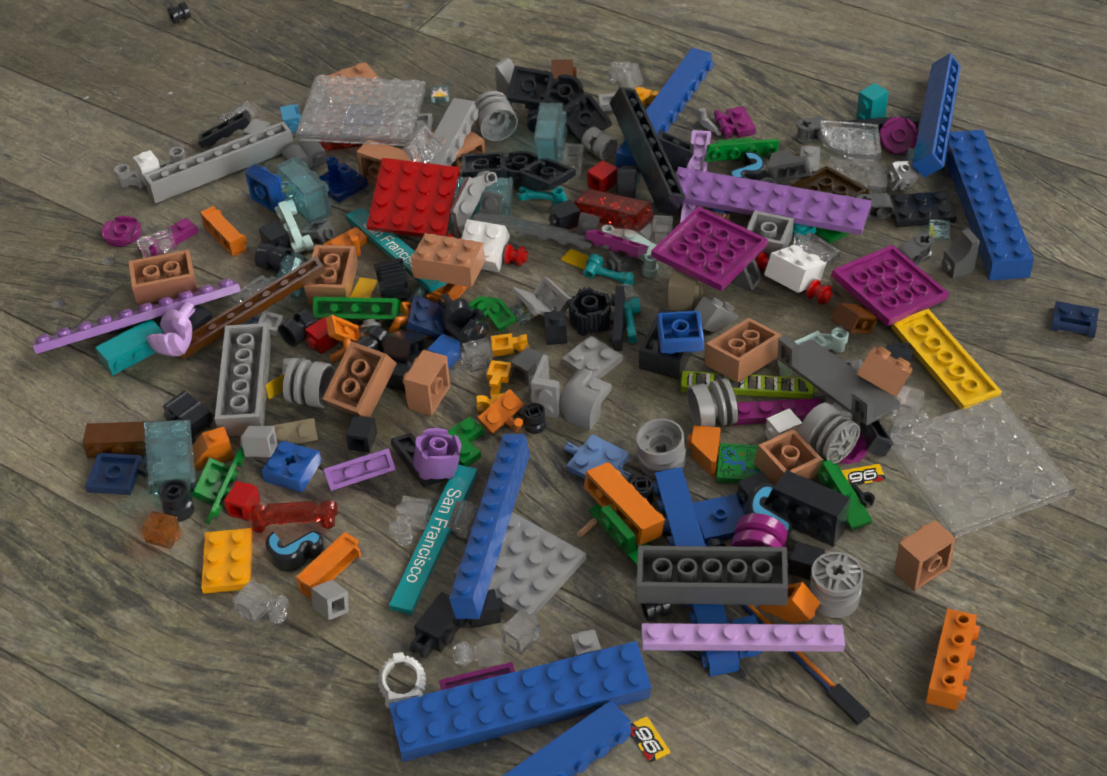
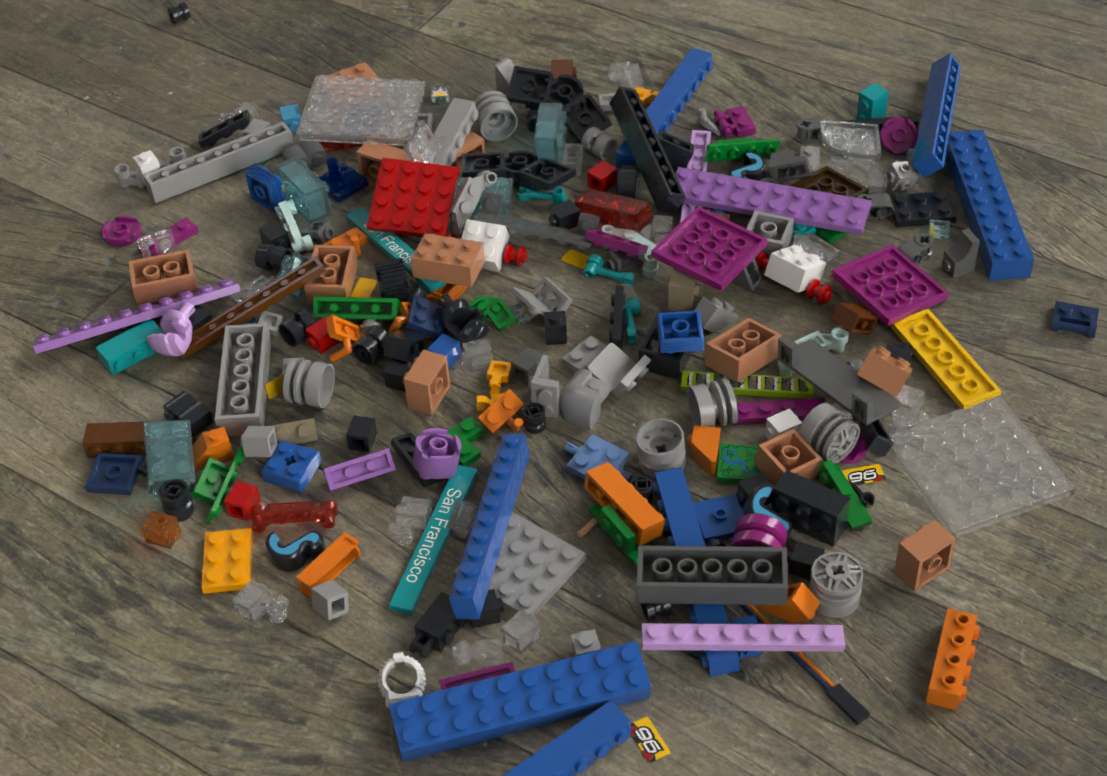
orange container [200,206,247,257] -> none
nougat brick [322,341,397,417] -> none
light orange plate [491,333,529,357] -> none
black brick [569,287,611,336] -> none
none -> light grey bracket [587,343,651,398]

